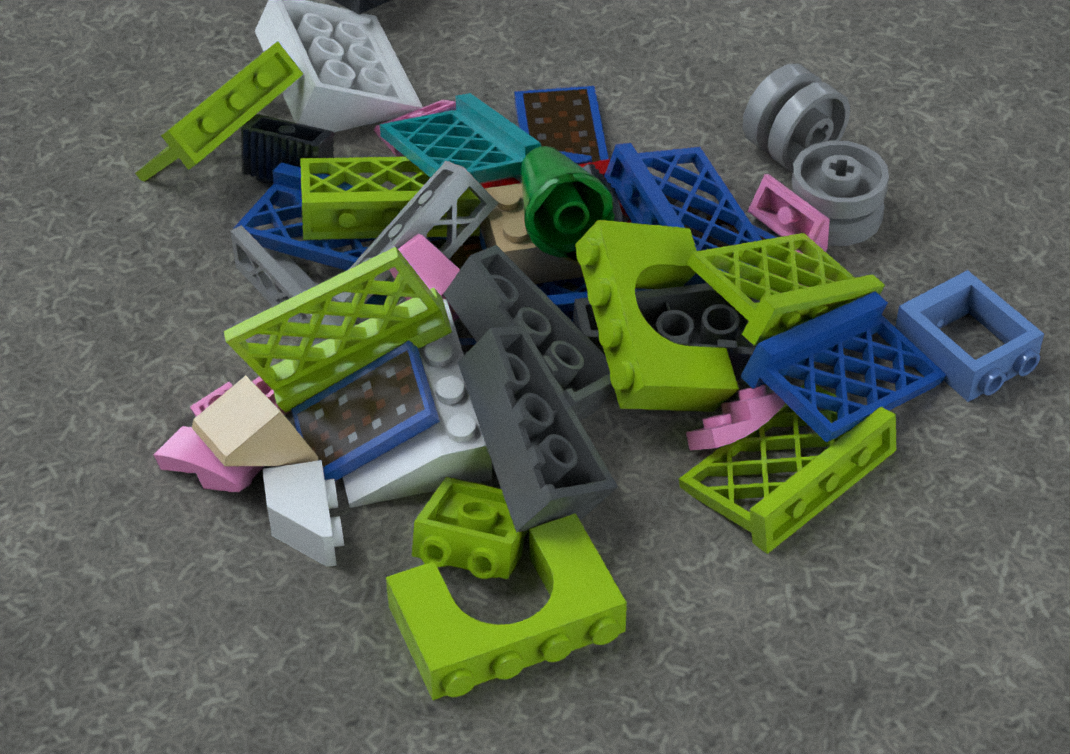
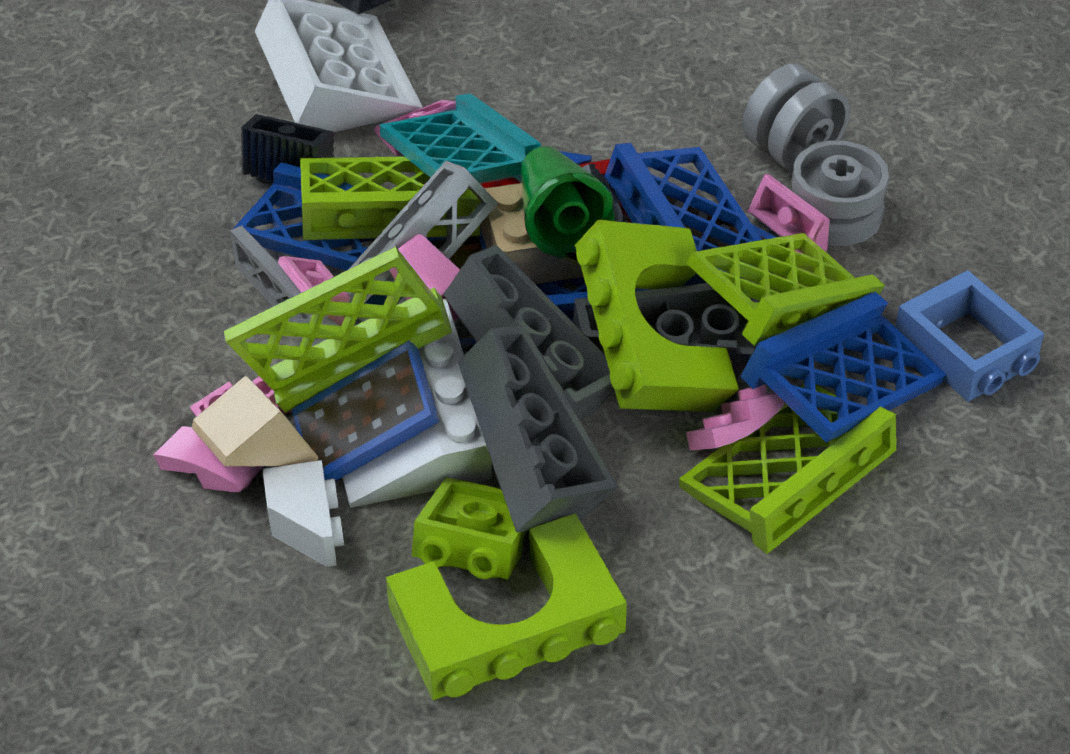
lime fence [135,41,303,182] -> none
dark brown tile [514,86,609,162] -> none
none -> bright pink slope [278,256,350,326]

